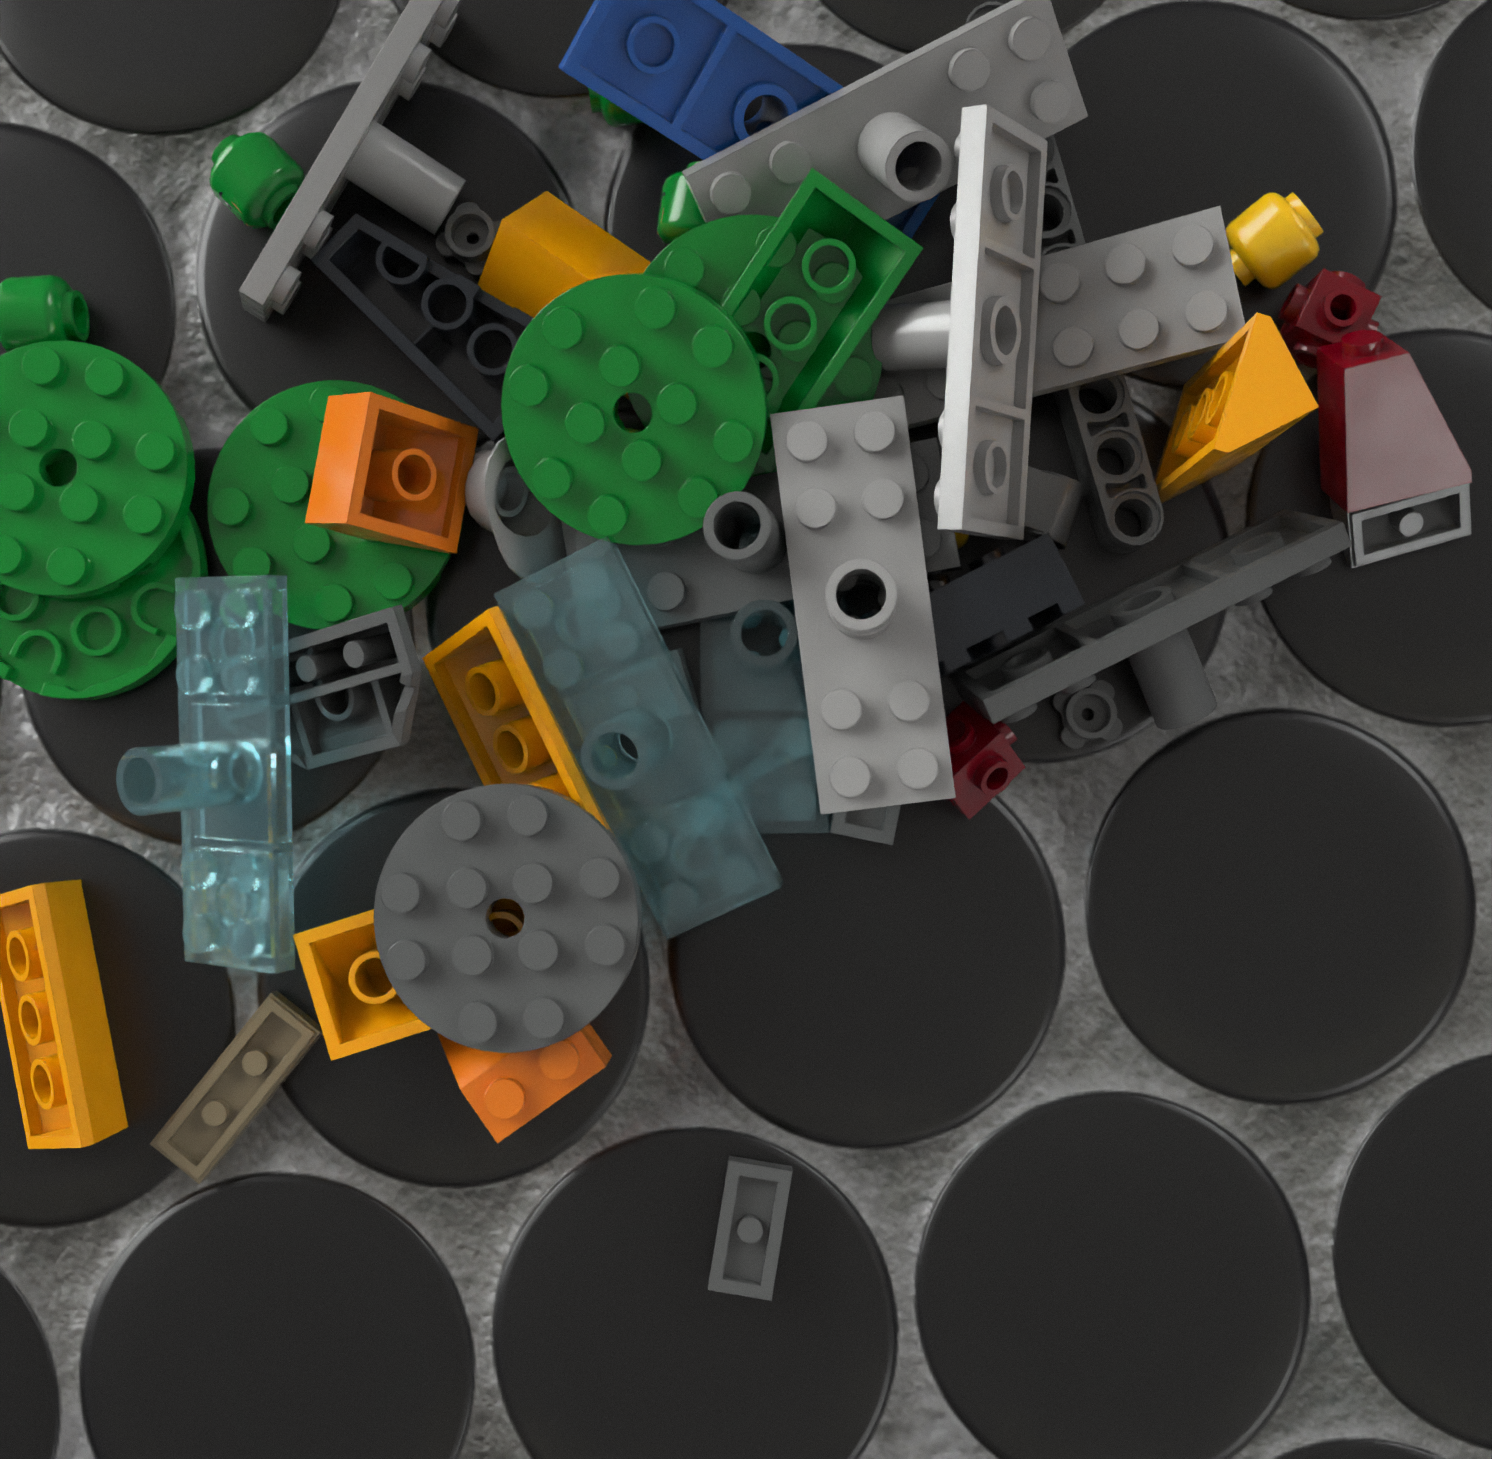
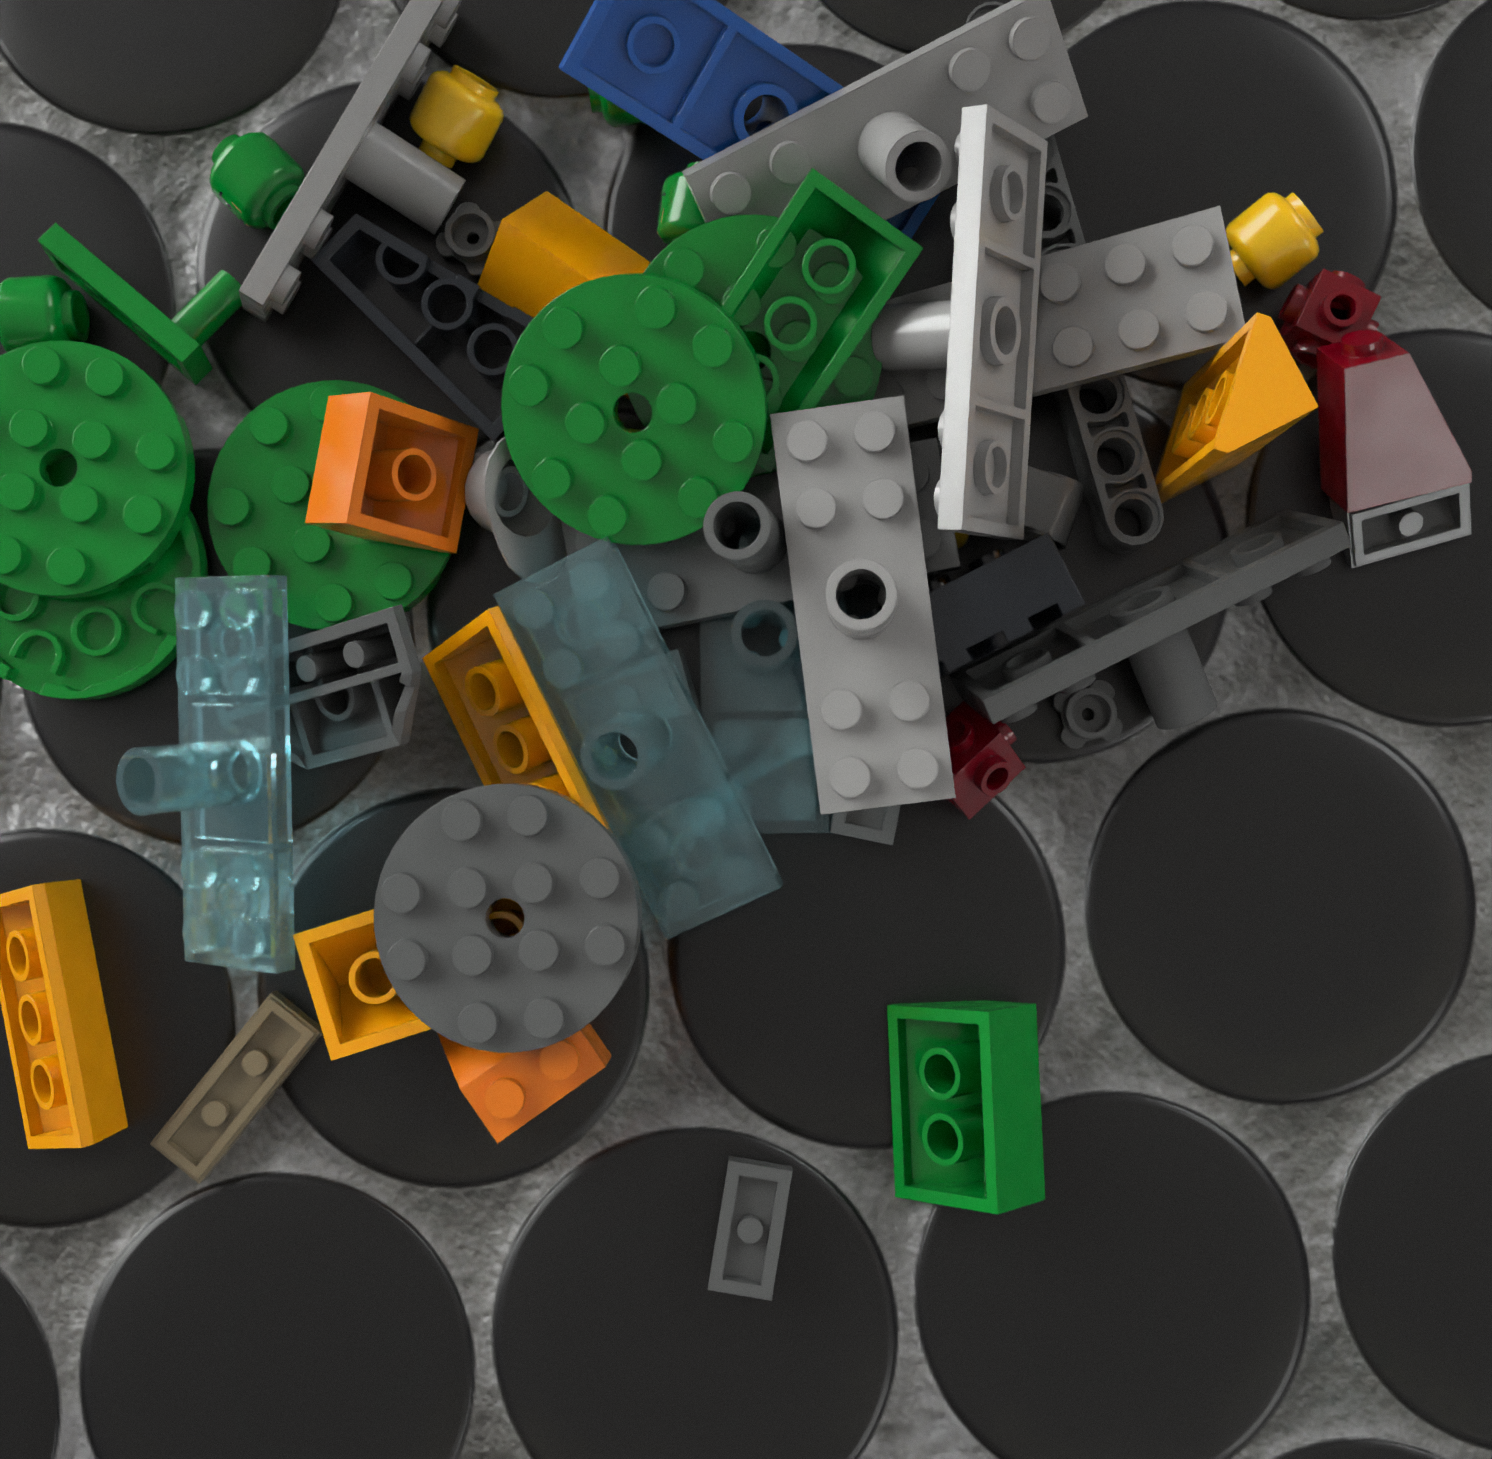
none -> green piece [38,222,242,386]
none -> yellow head [409,65,504,168]
none -> green slope [887,1000,1045,1215]

